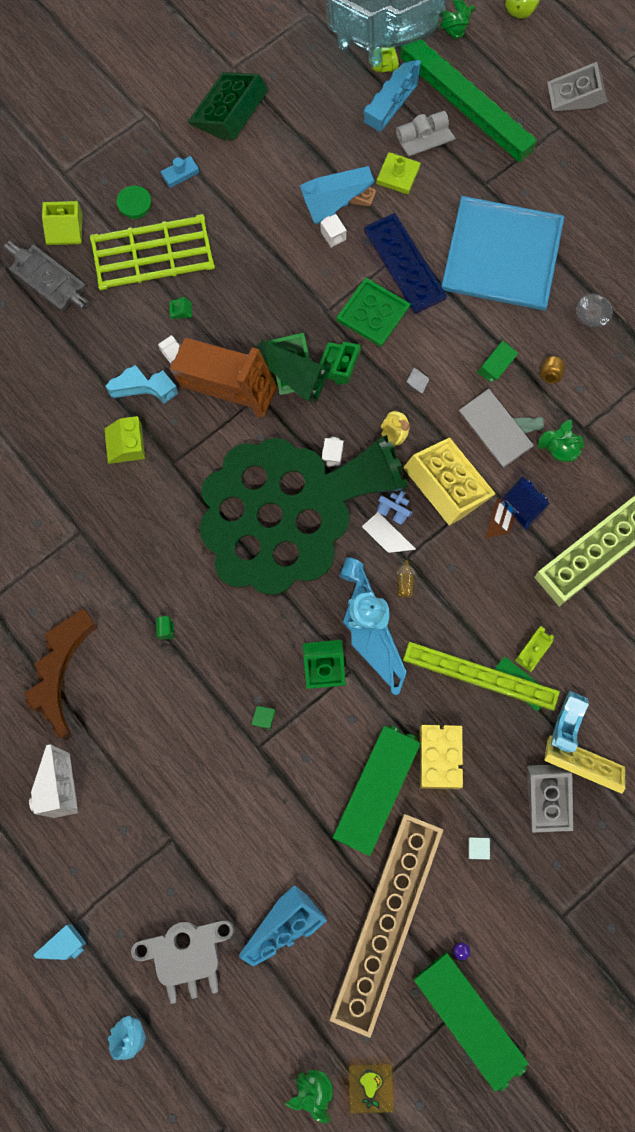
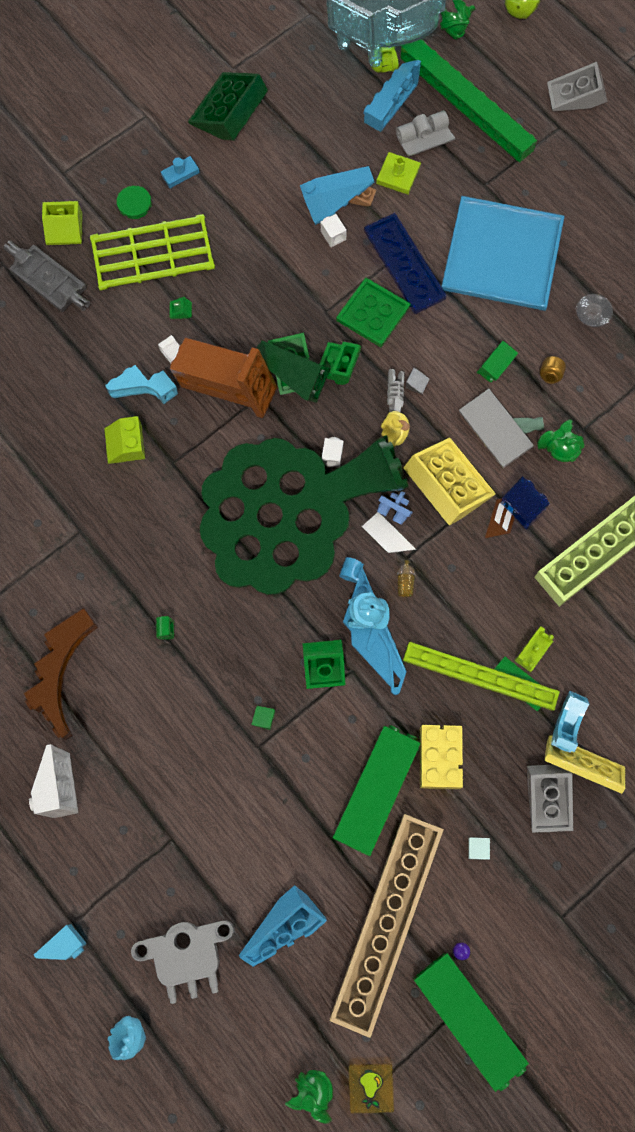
none -> light grey hinge [387,369,405,412]

